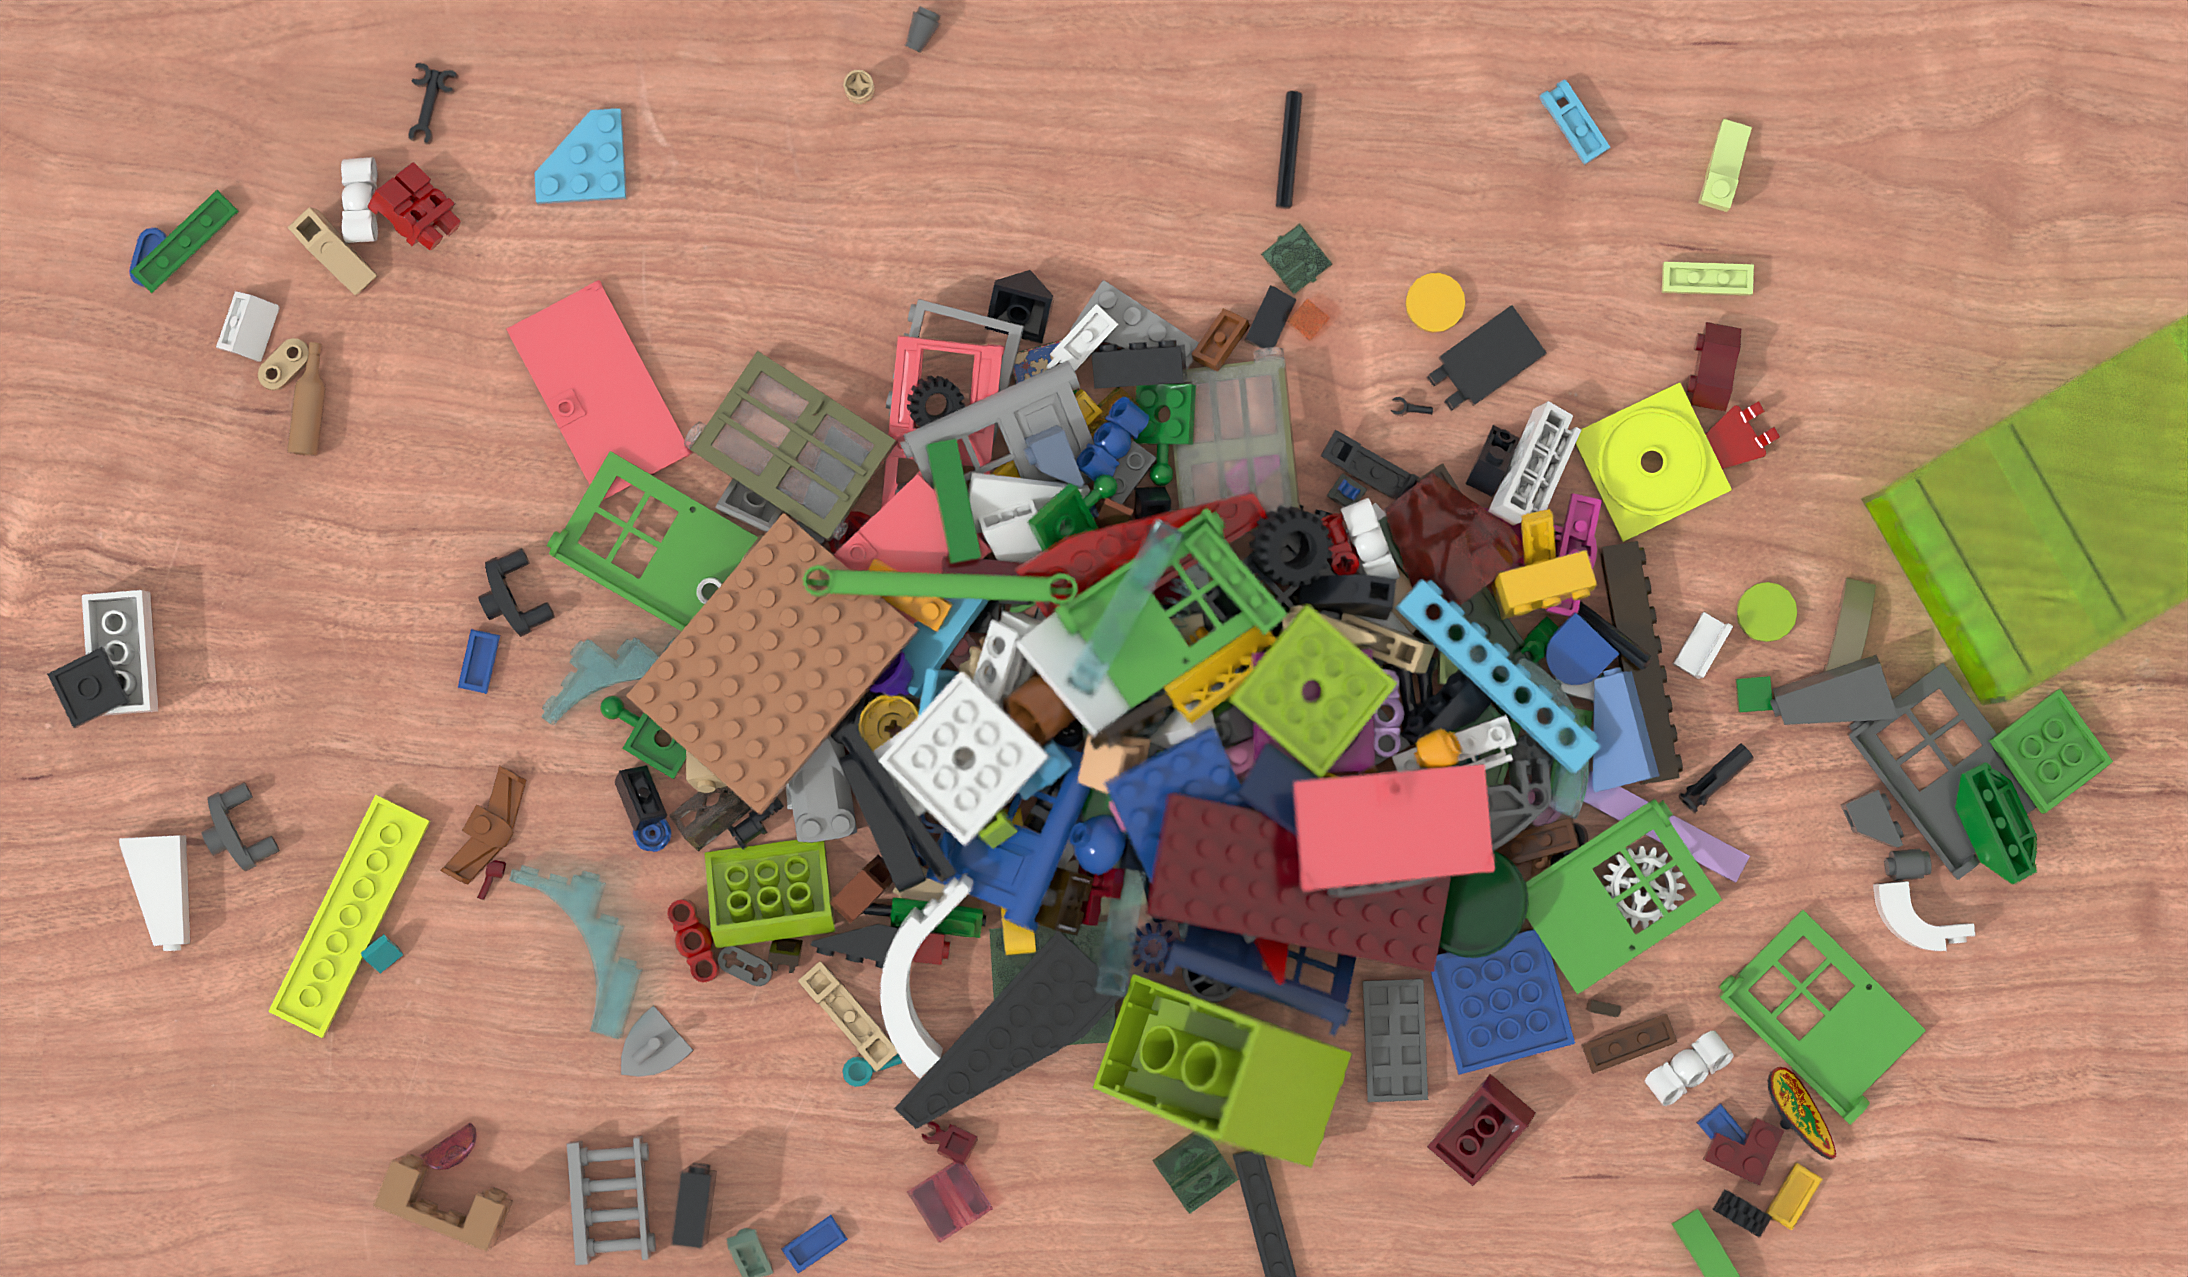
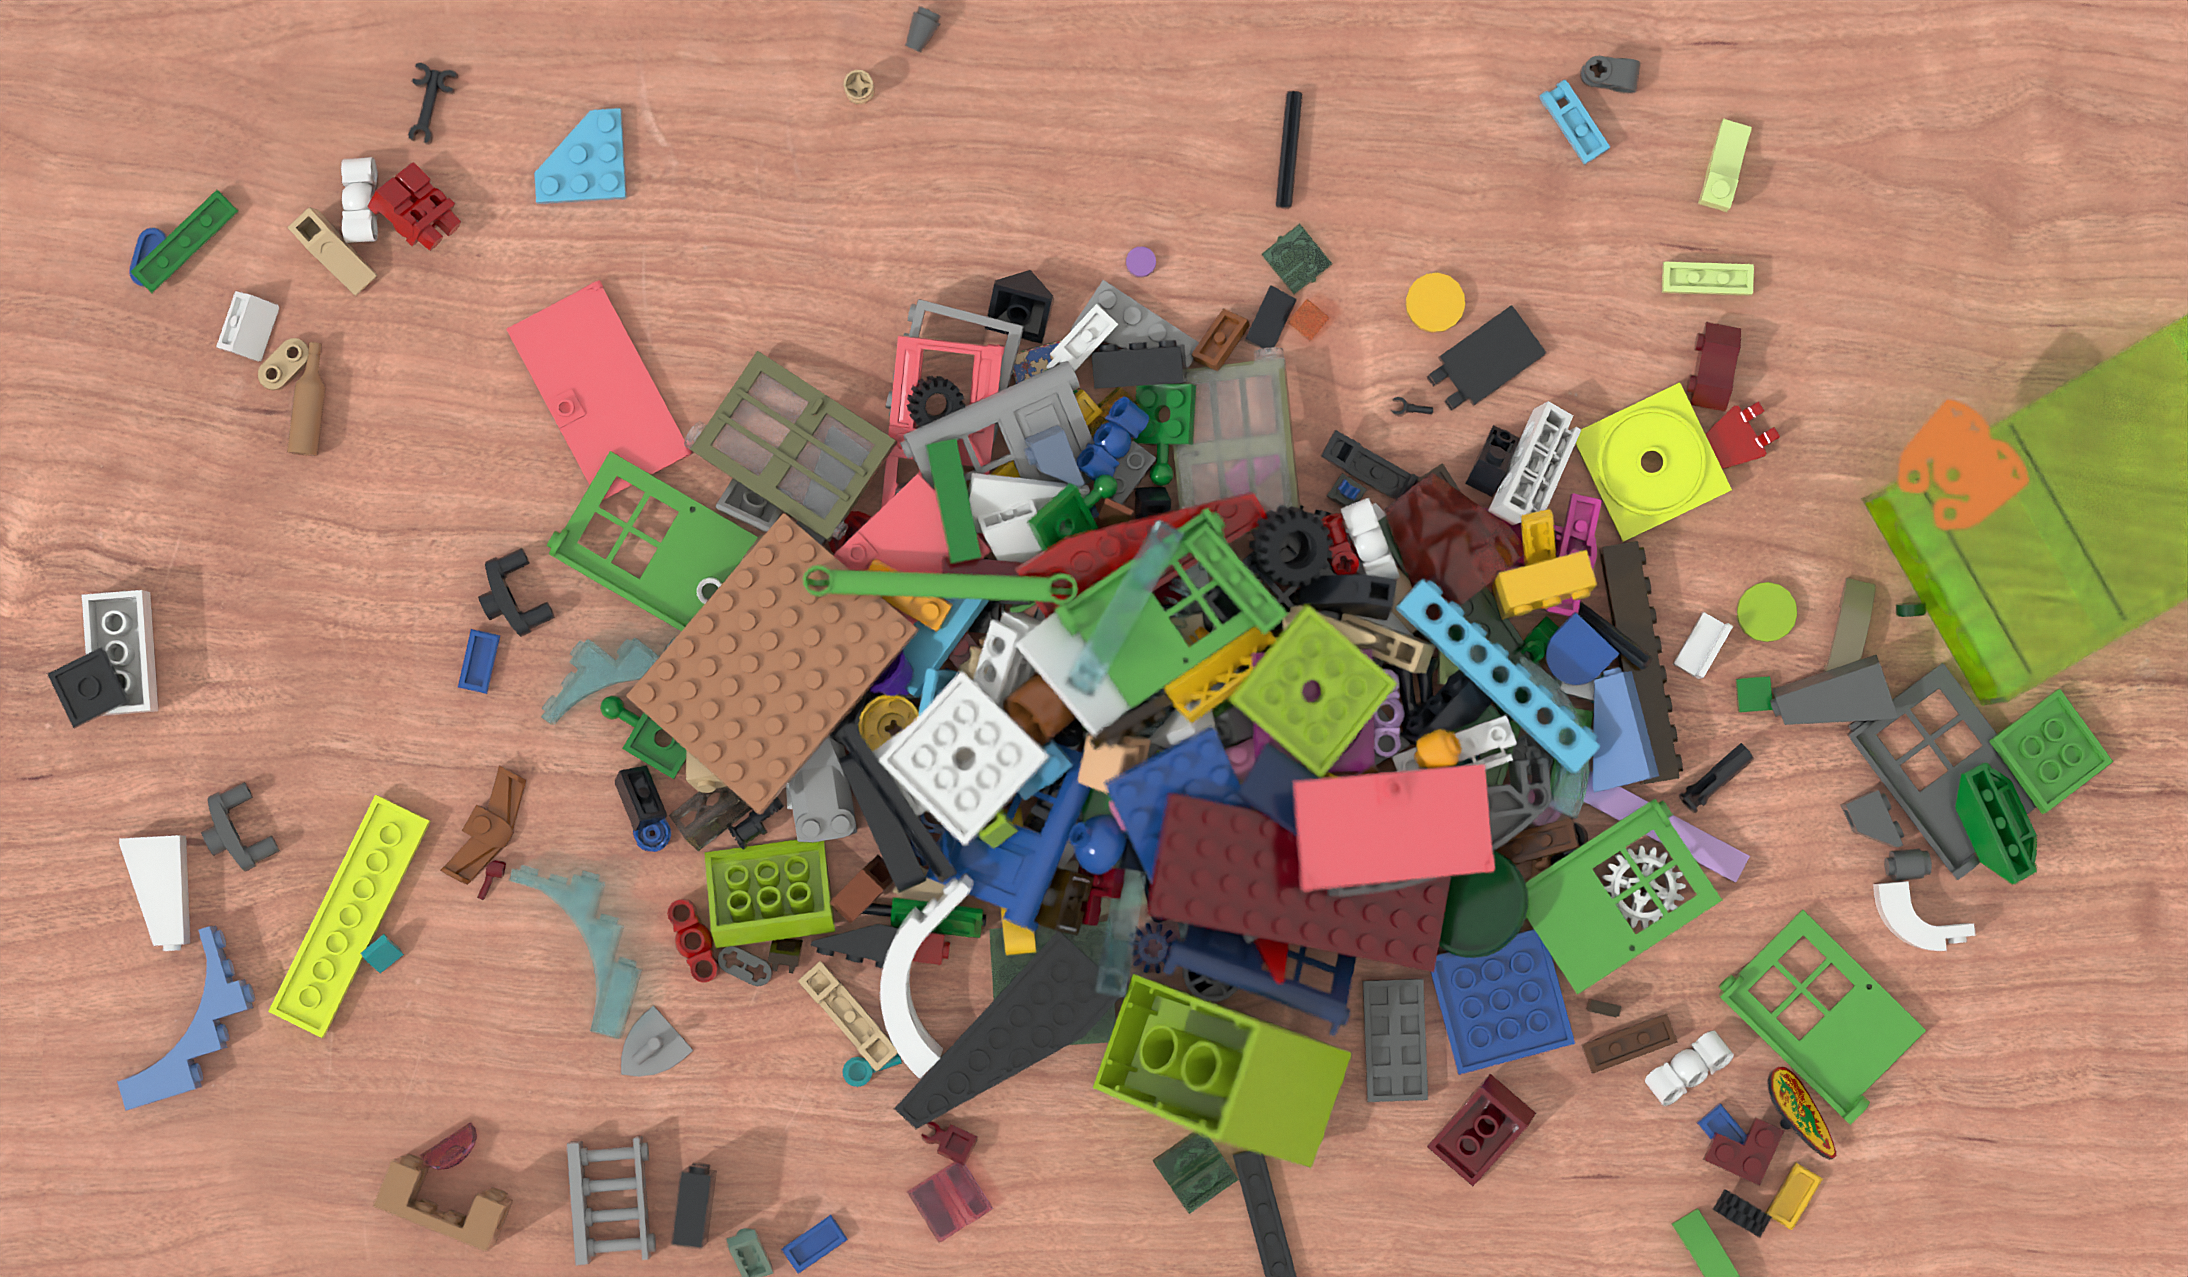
none -> medium blue arch [117,926,255,1110]
none -> medium lavender tile [1126,246,1156,278]
none -> dark grey piece [1580,56,1640,93]
none -> dark green tile [1895,602,1926,617]
none -> orange piece [1897,399,2029,530]

